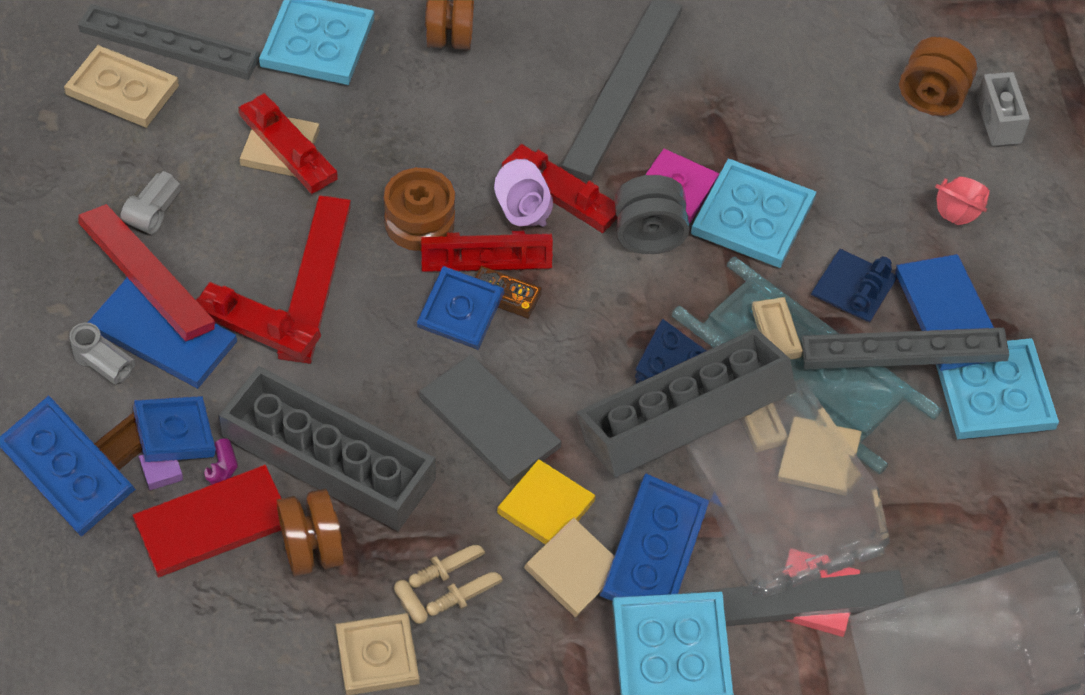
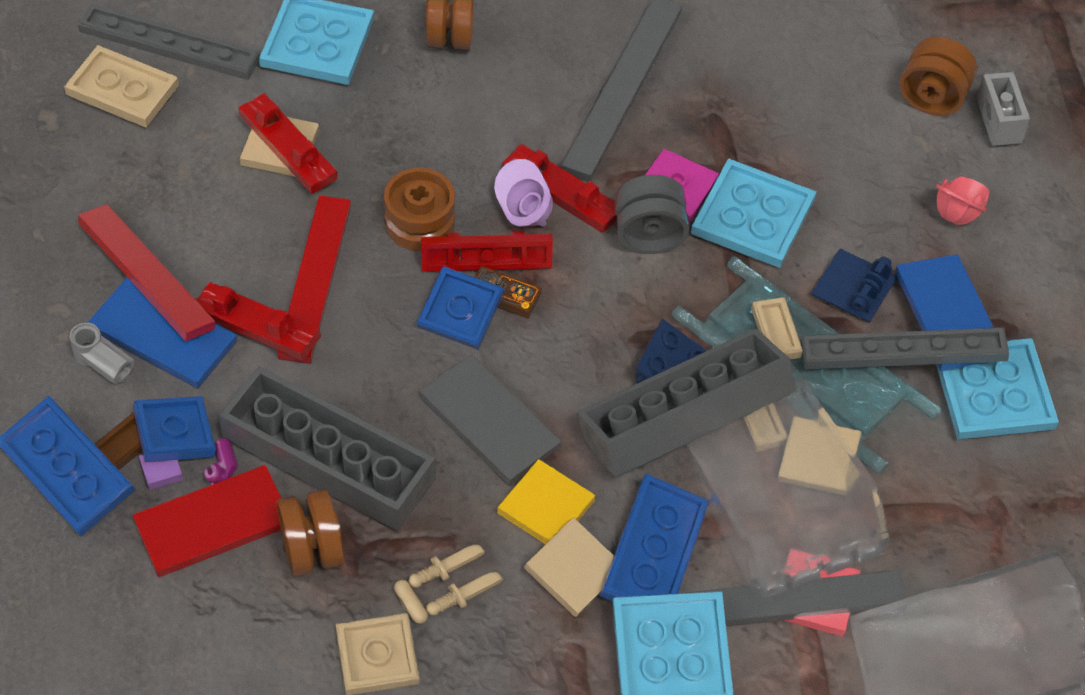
light grey piece [121,171,181,235] -> none

